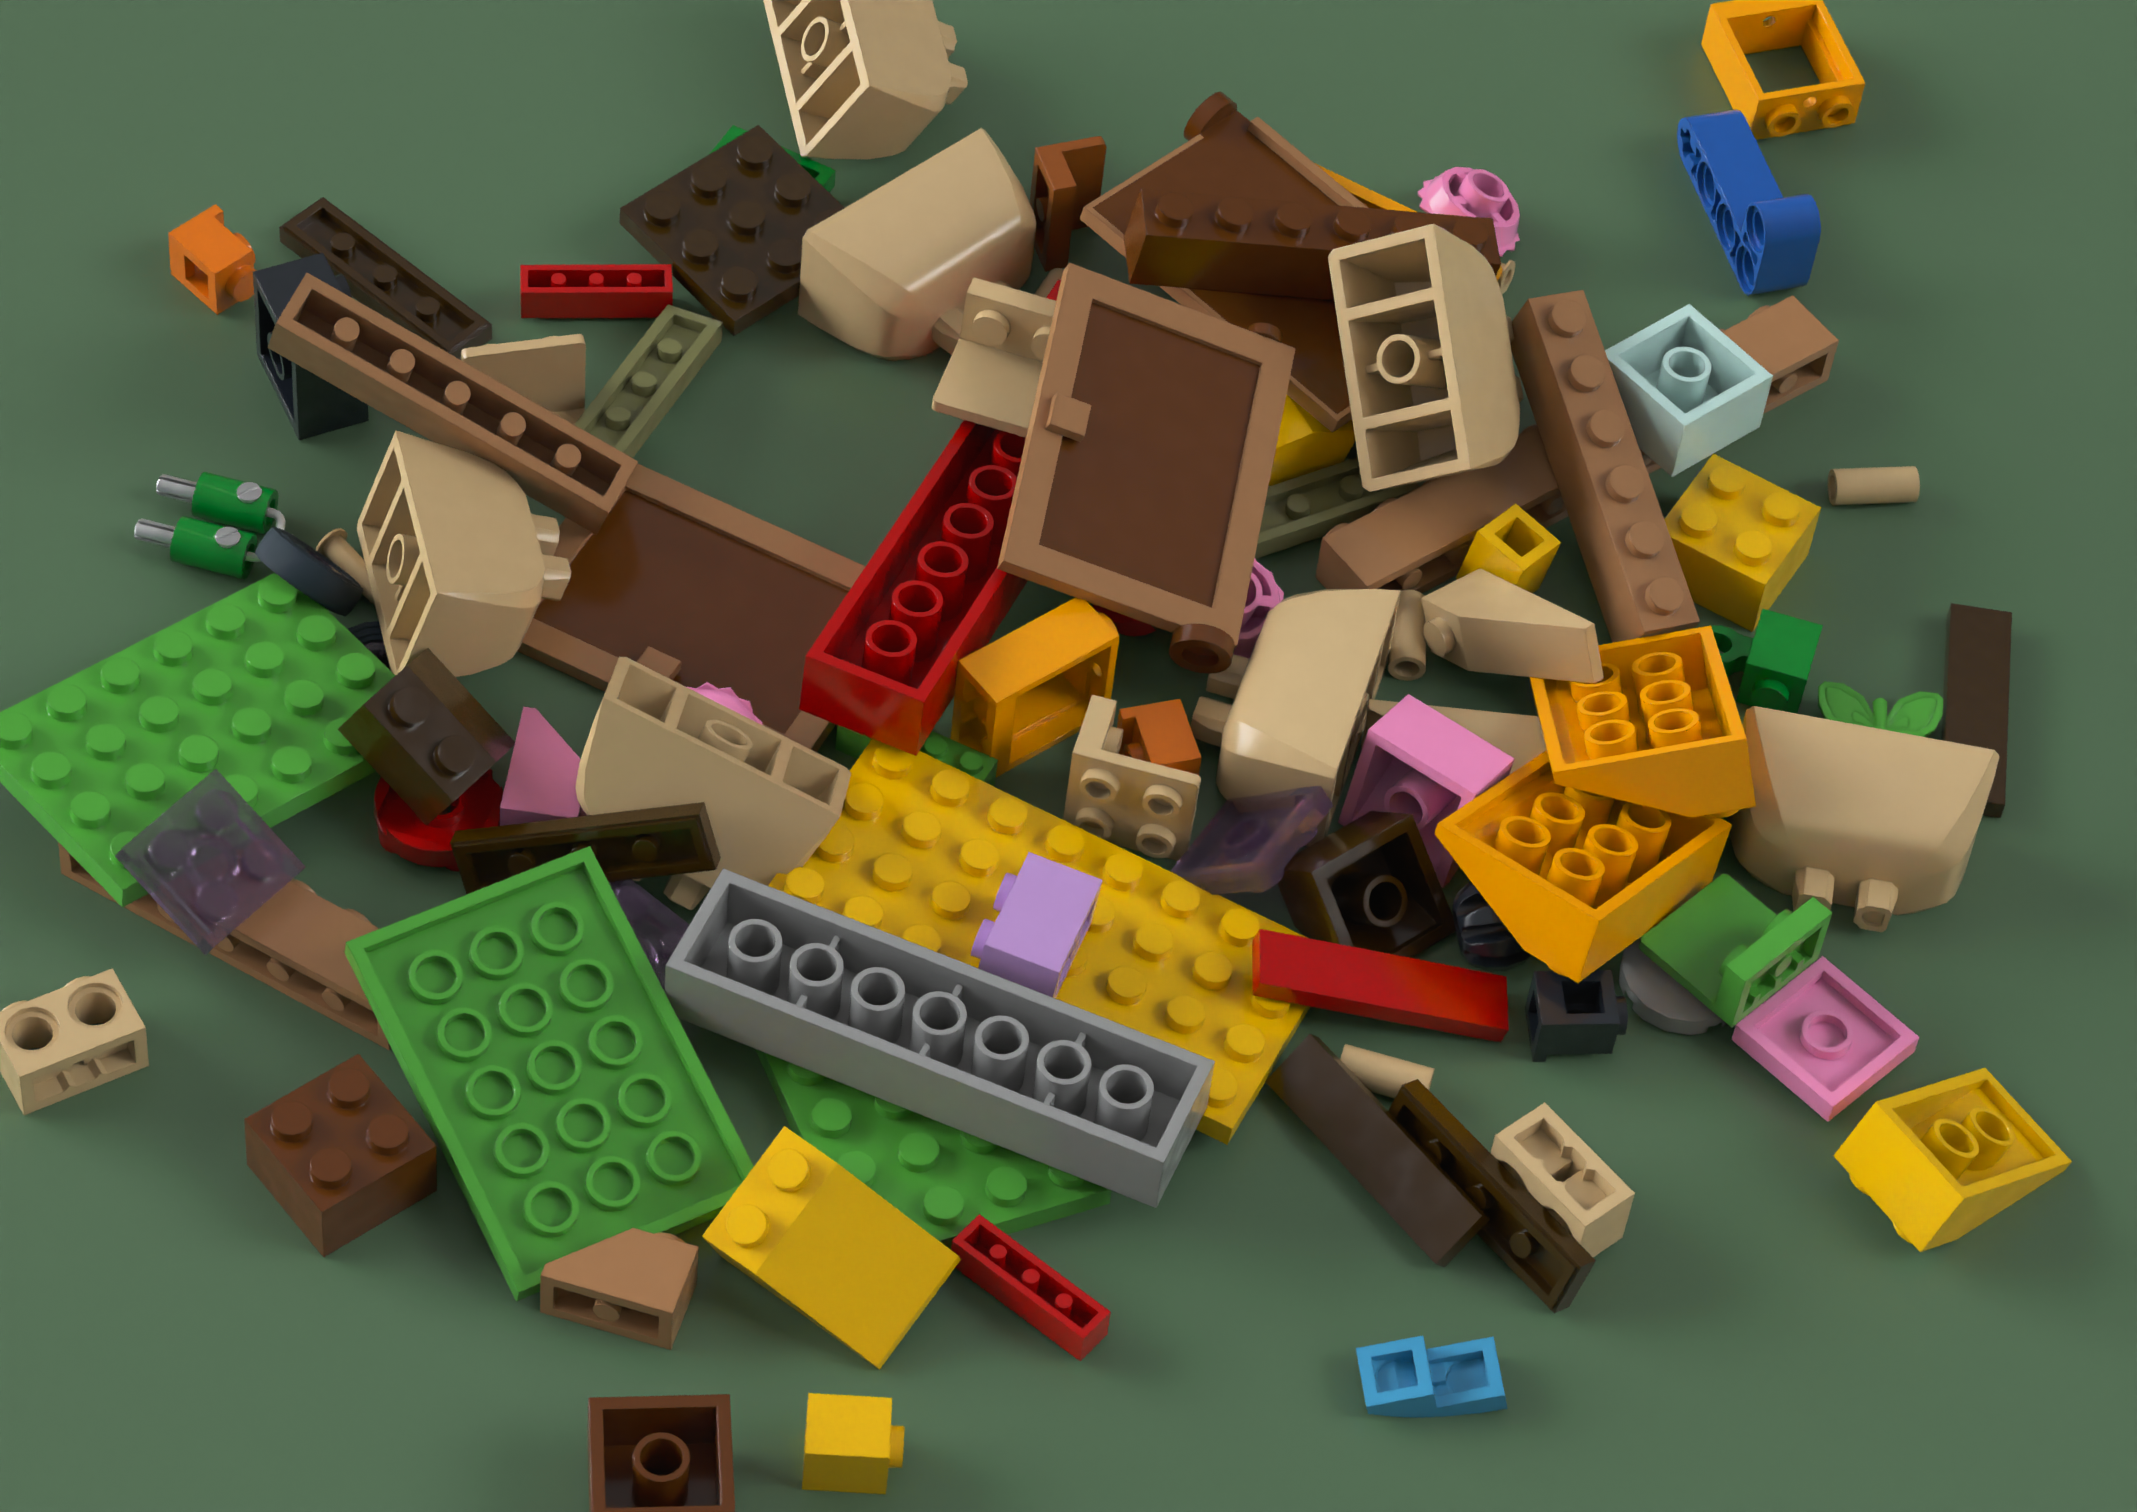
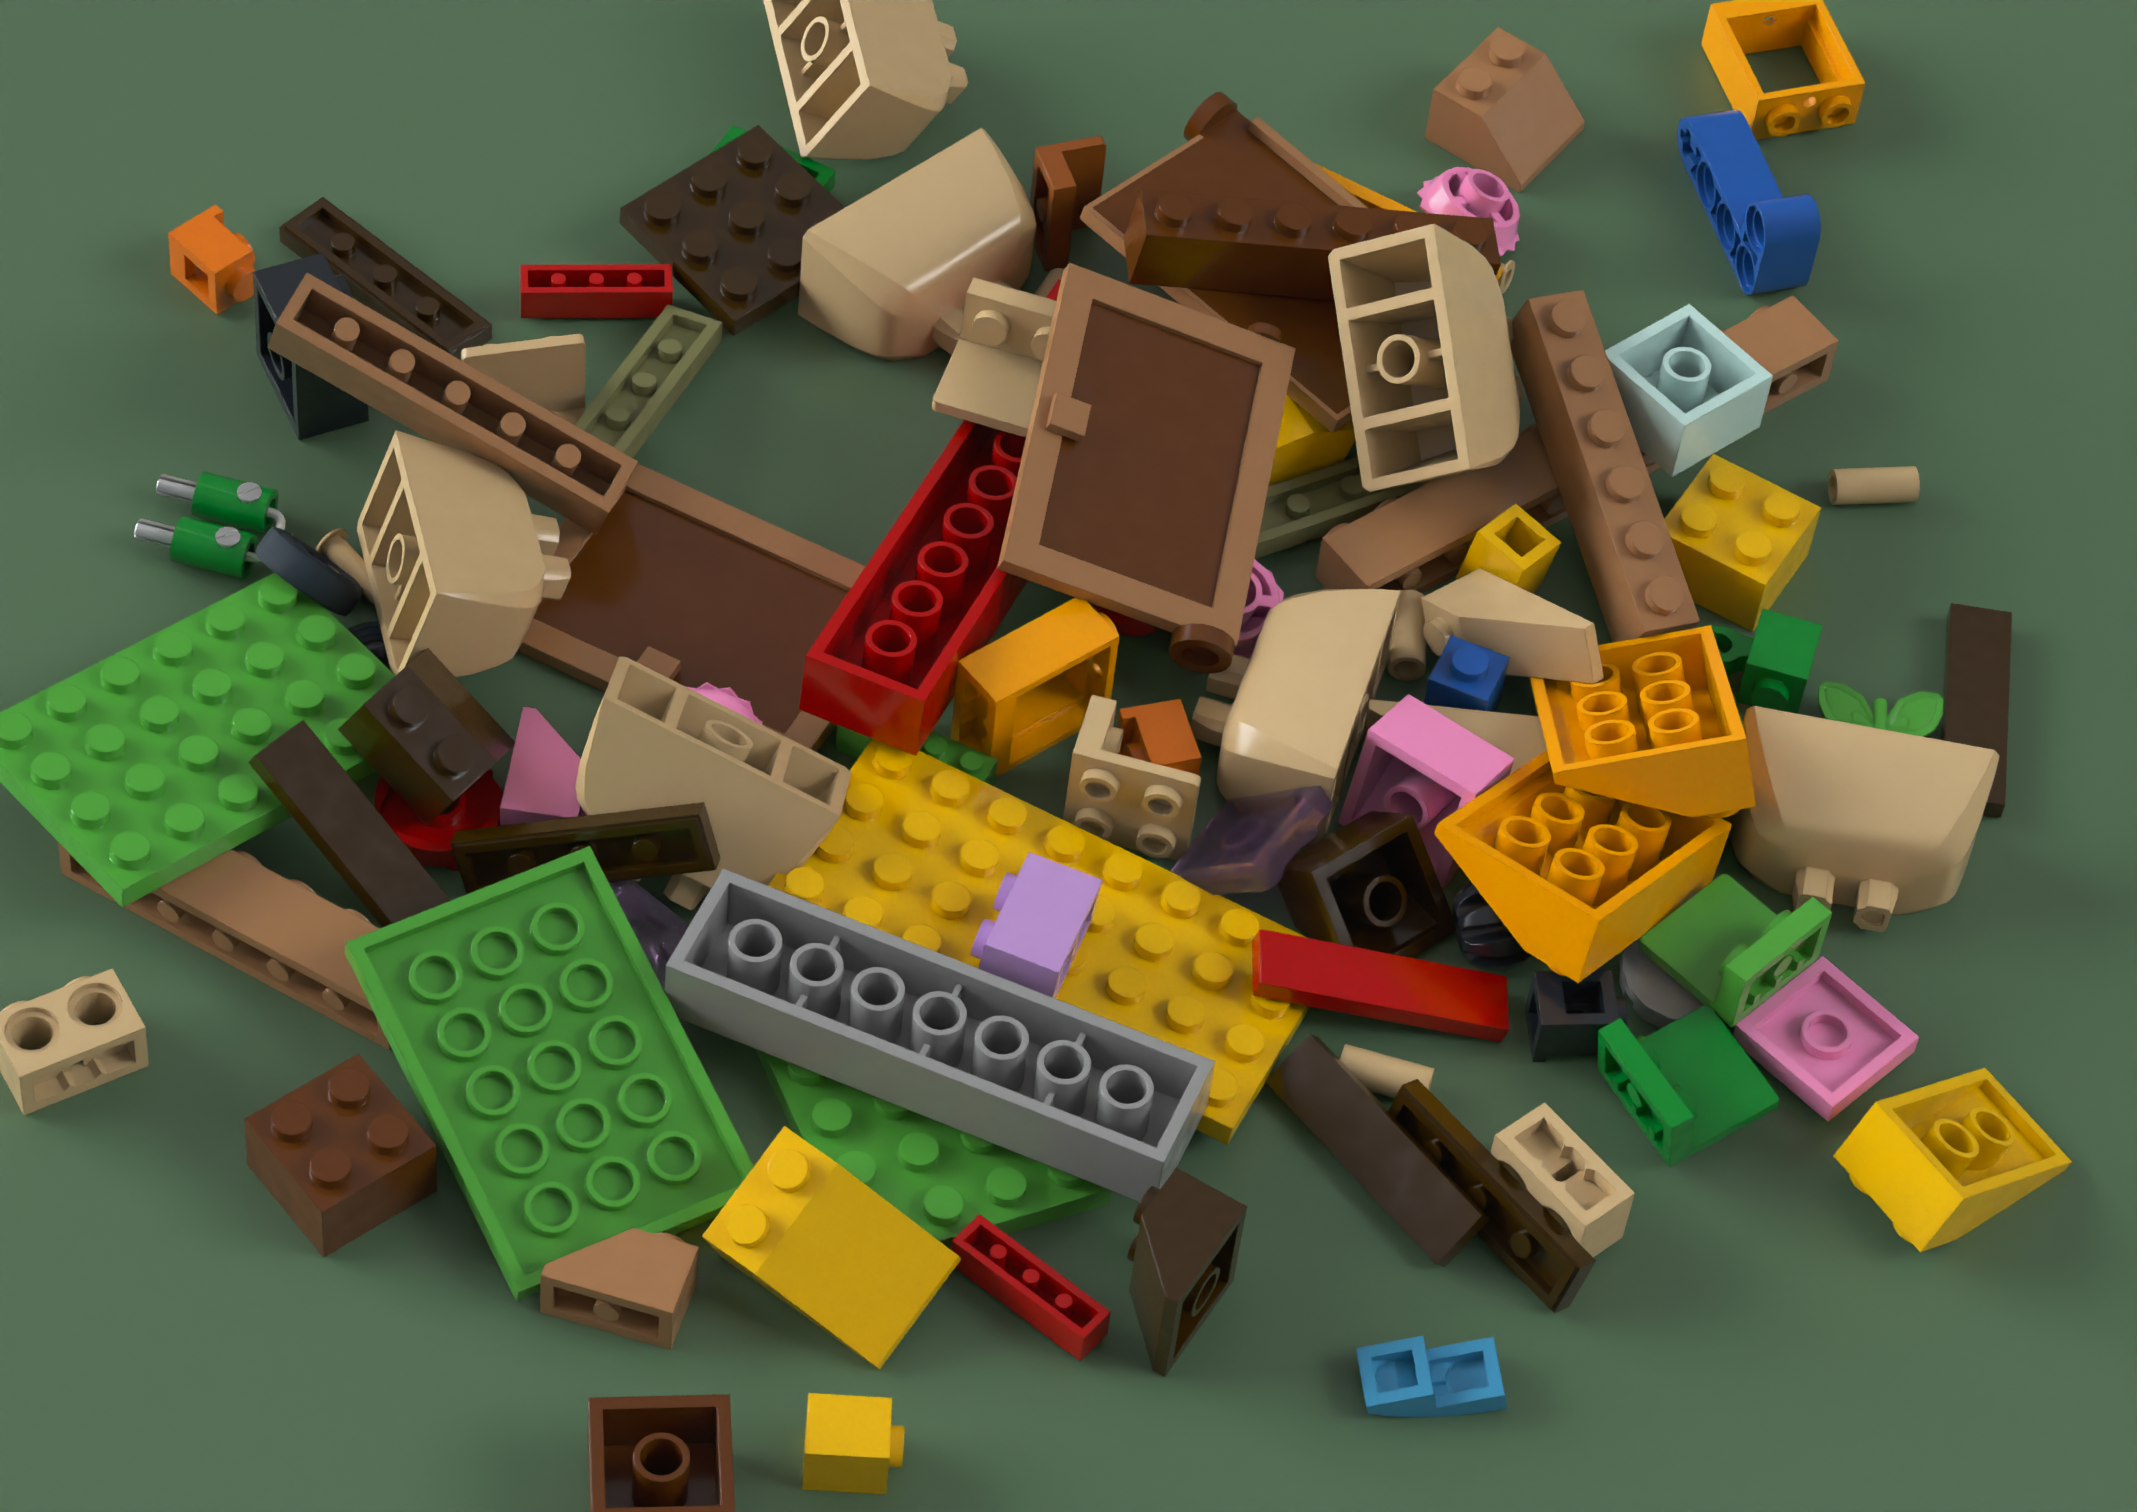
plate [115,769,305,956] -> none
none -> dark brown tile [248,720,451,927]
none -> dark brown slope [1127,1168,1247,1377]
none -> blue brick [1424,635,1510,712]
none -> medium nougat slope [1425,27,1585,193]
none -> green bracket [1597,1005,1779,1168]

